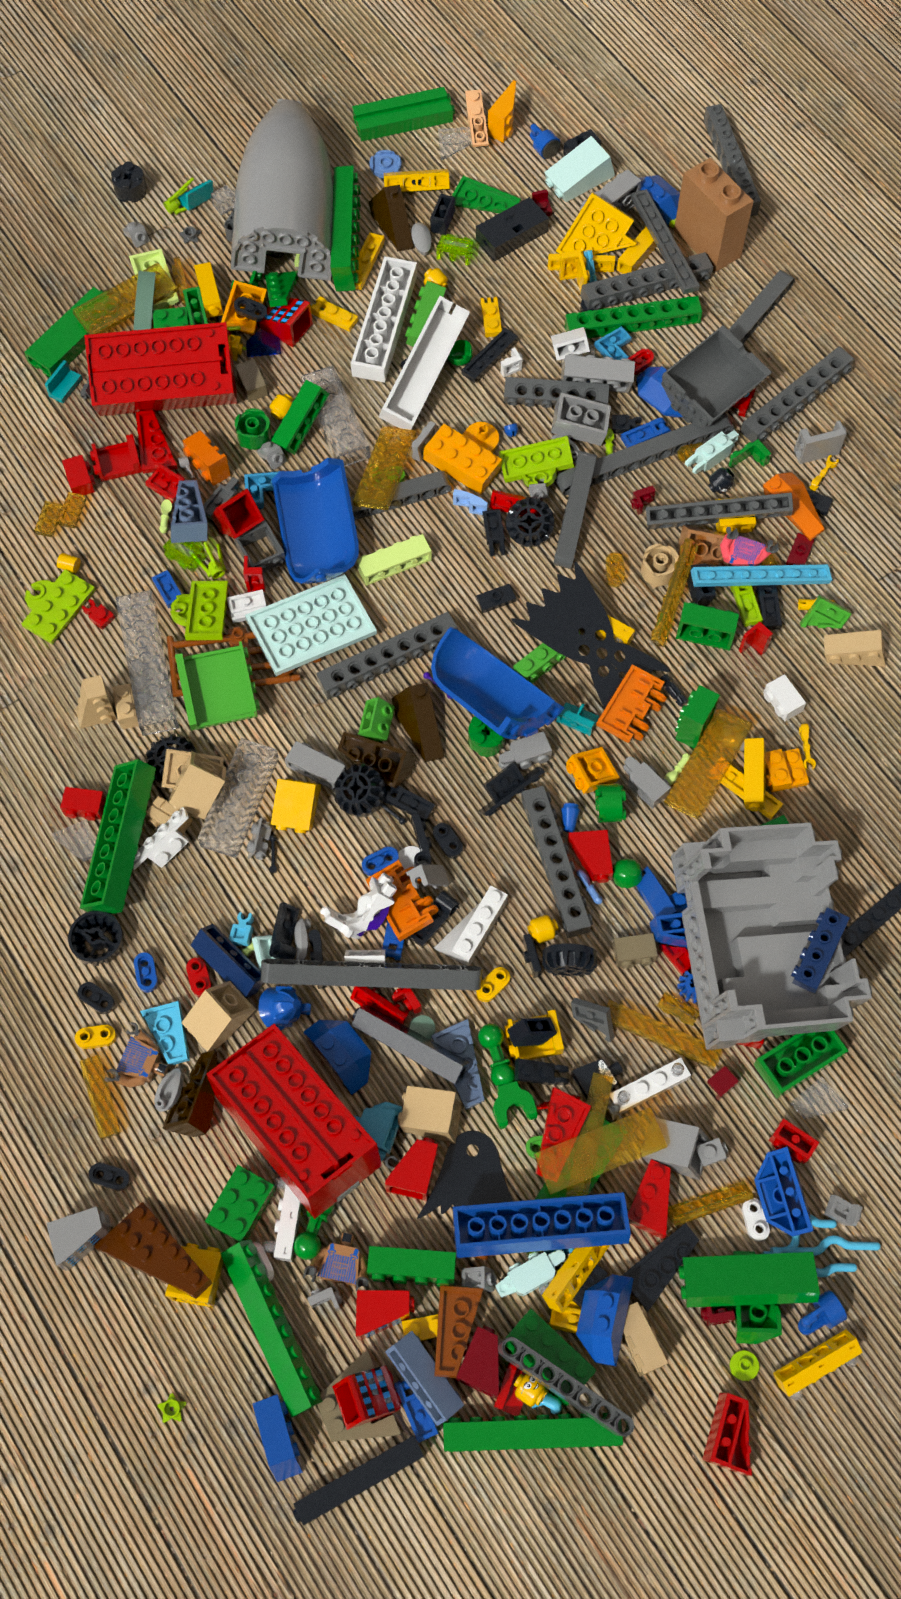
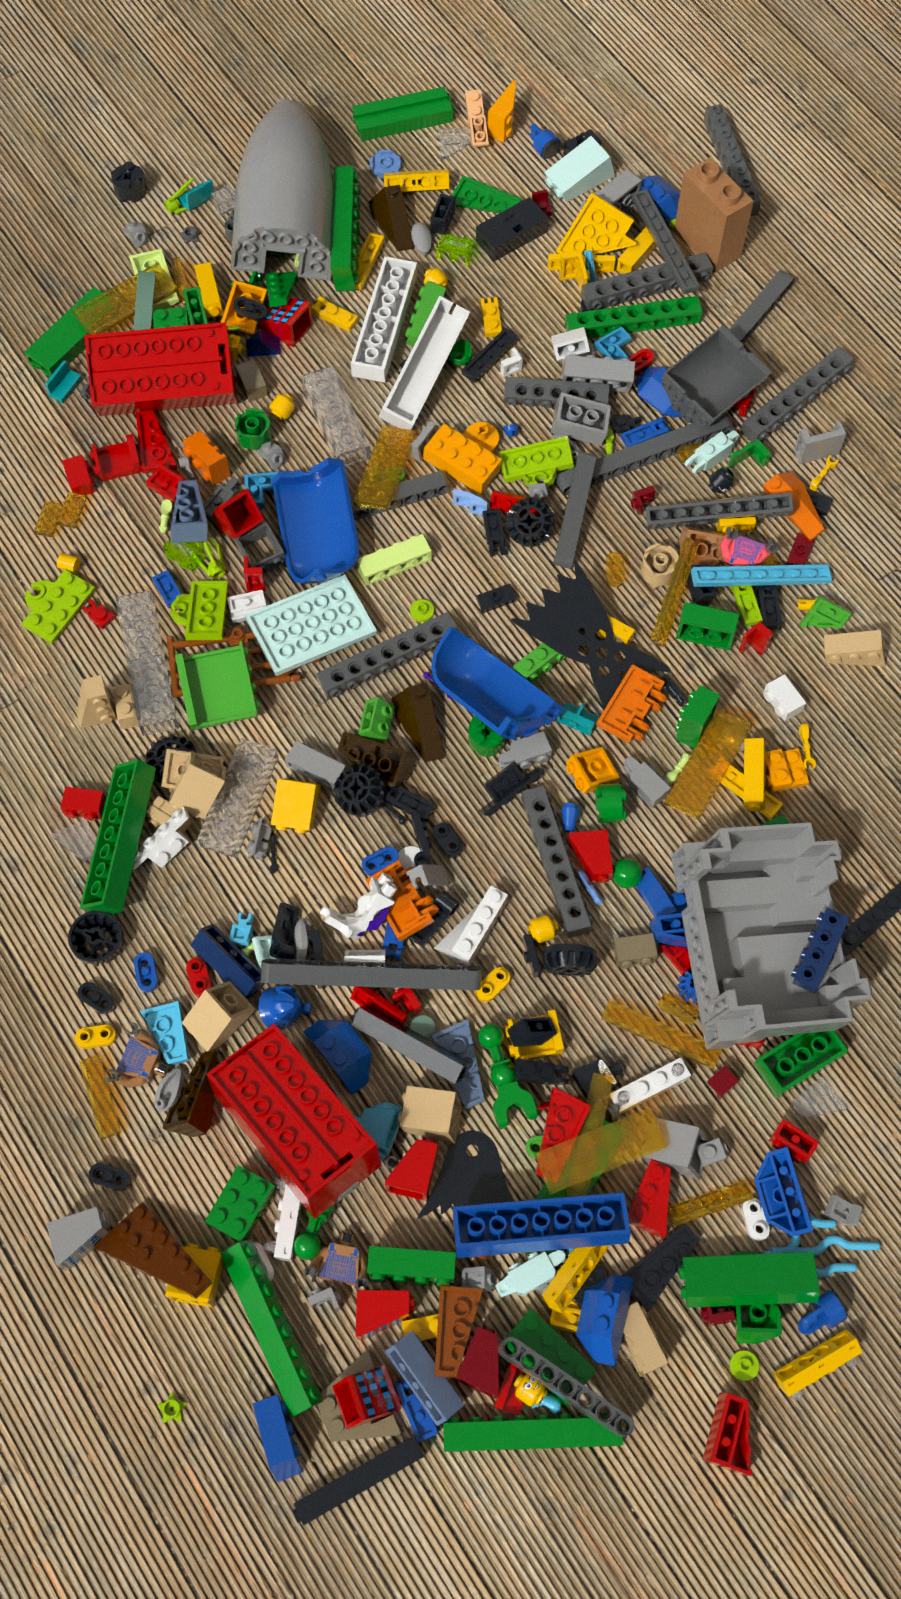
green brick [271,380,330,455] -> none
dark grey wing [571,998,614,1042] -> none
none -> lime piece [410,599,434,622]

